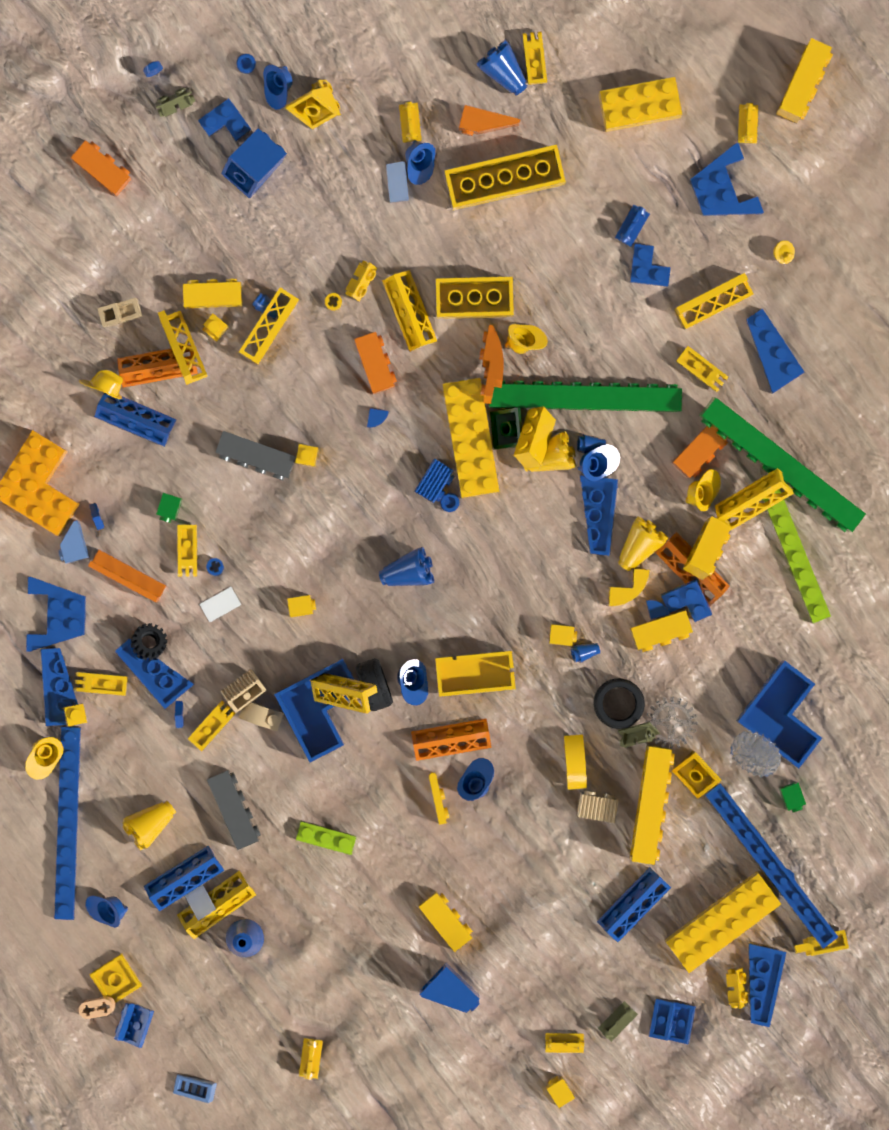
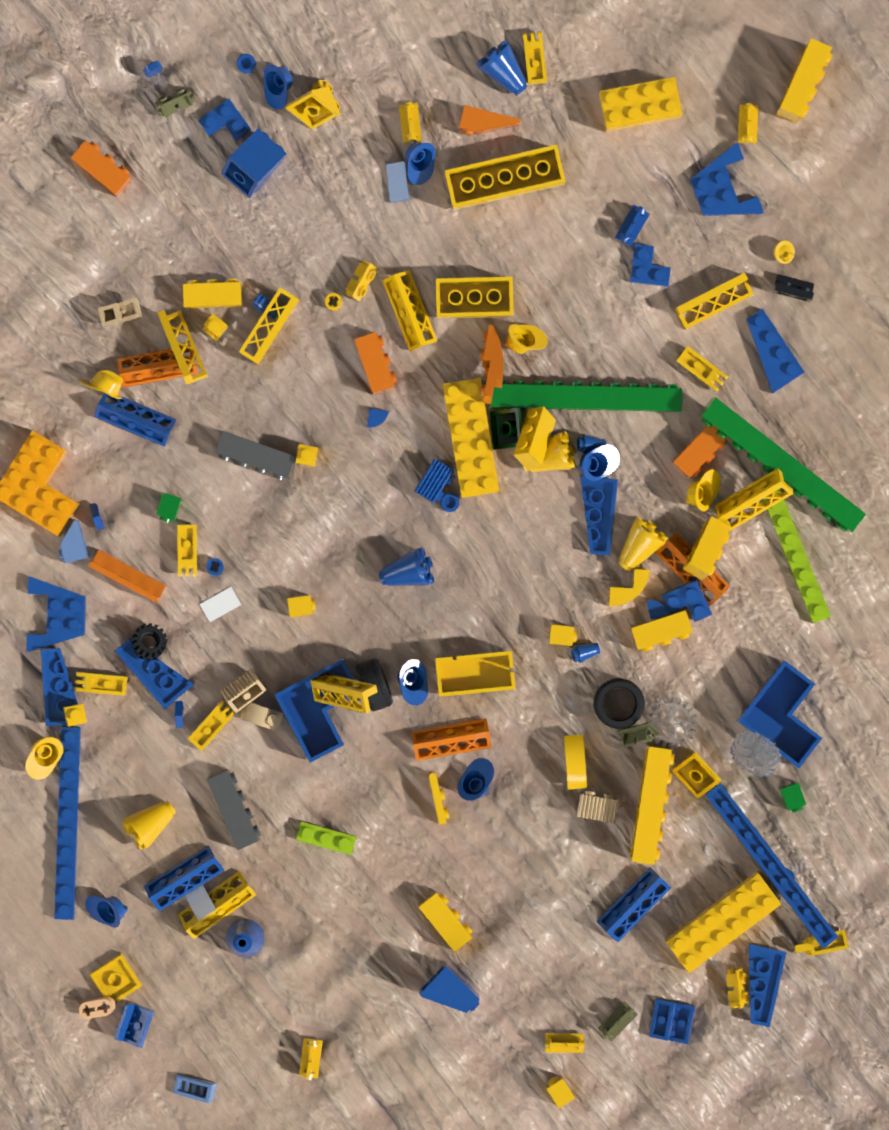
none -> black bracket [773,274,814,302]

